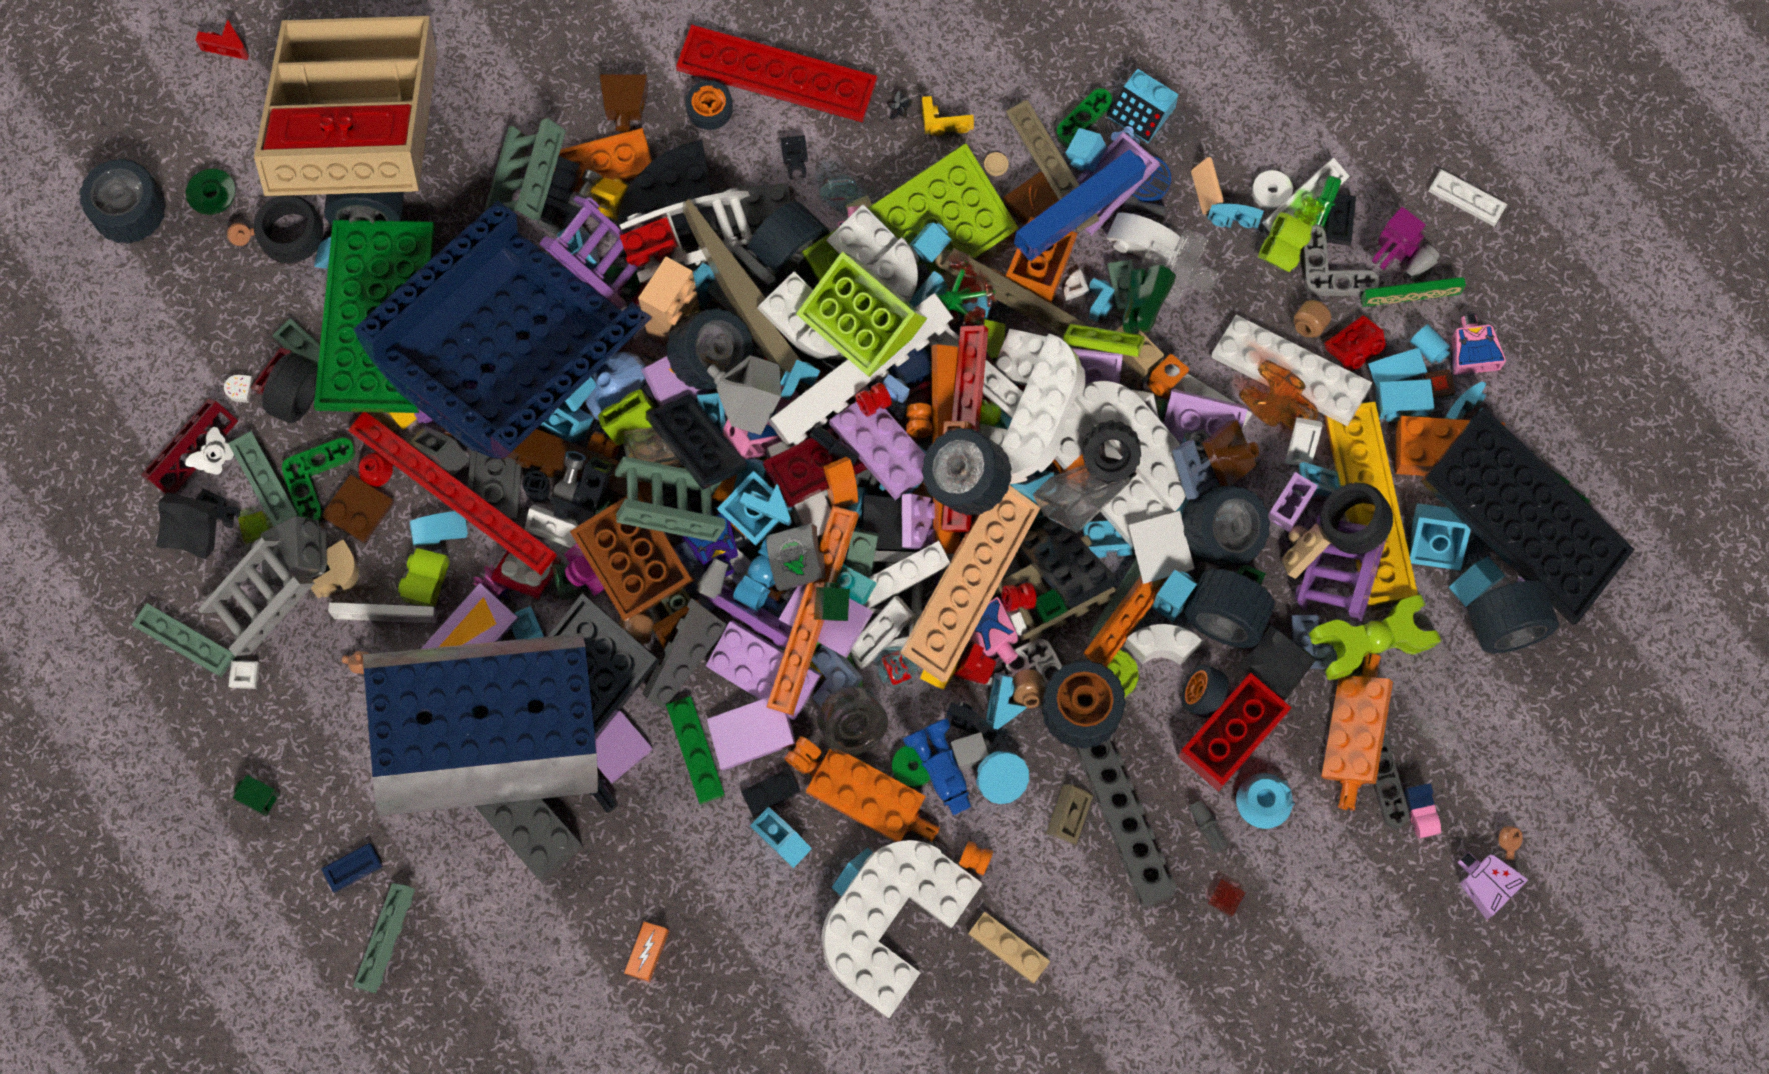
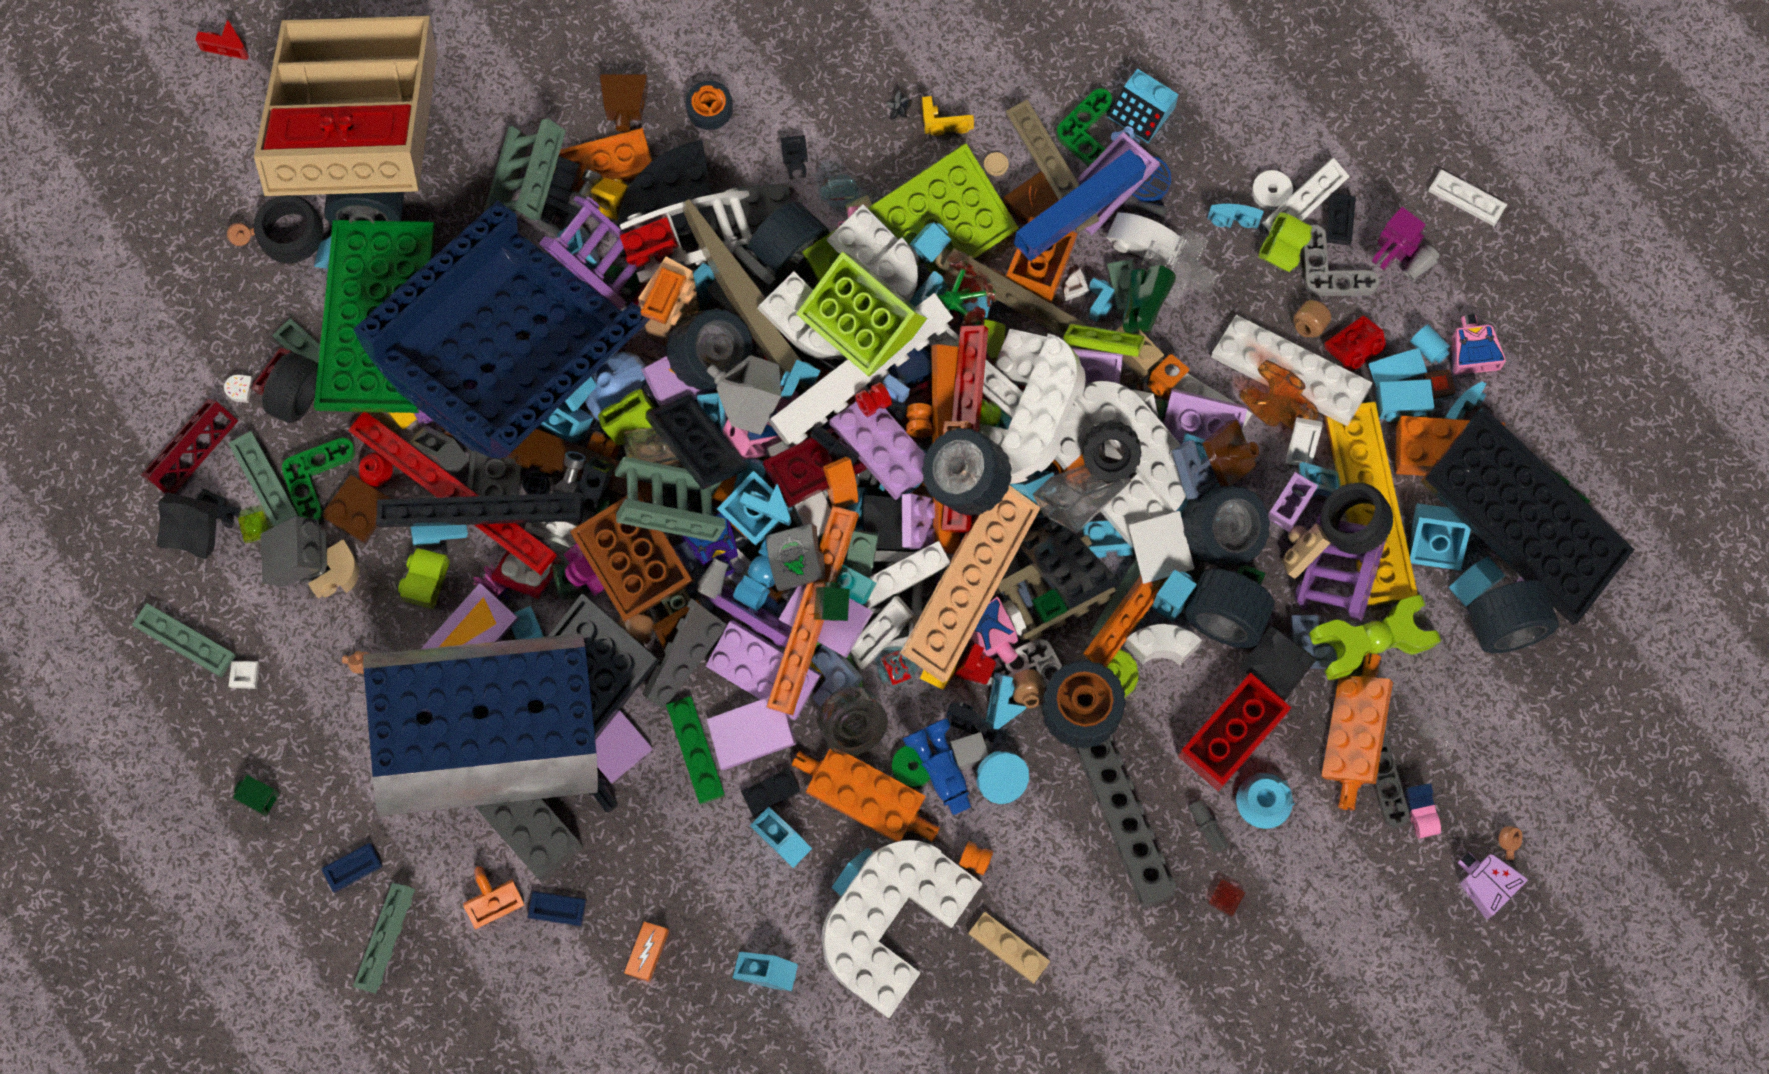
black wheel [79,159,166,244] -> none
white animal [184,427,234,475] -> none
dark green dish [185,169,236,215] -> none
light grey fence [198,537,315,656] -> none
white tile [328,603,438,623] -> none
red plate [676,24,877,123] -> none
orange wheel [784,736,822,774] -> none
red wheel [1002,582,1036,612] -> none
dark tan slope [1046,785,1093,845] -> none
medium azure brick [1066,128,1107,172] -> none
black wheel [1181,664,1228,718] -> none
dark grey plate [1184,429,1209,459] -> none
light nougat slope [1191,157,1224,214] -> none
clear neon green wheel [1293,195,1325,226] -> none
green axle [1309,176,1341,226] -> none
green tile [1361,277,1466,307] -> none
none -> black plate [376,493,584,528]
none -> orange plate [463,866,525,929]
none -> dark blue tile [527,891,587,927]
none -> orange tile [641,267,687,325]
none -> medium azure slope [733,952,798,991]

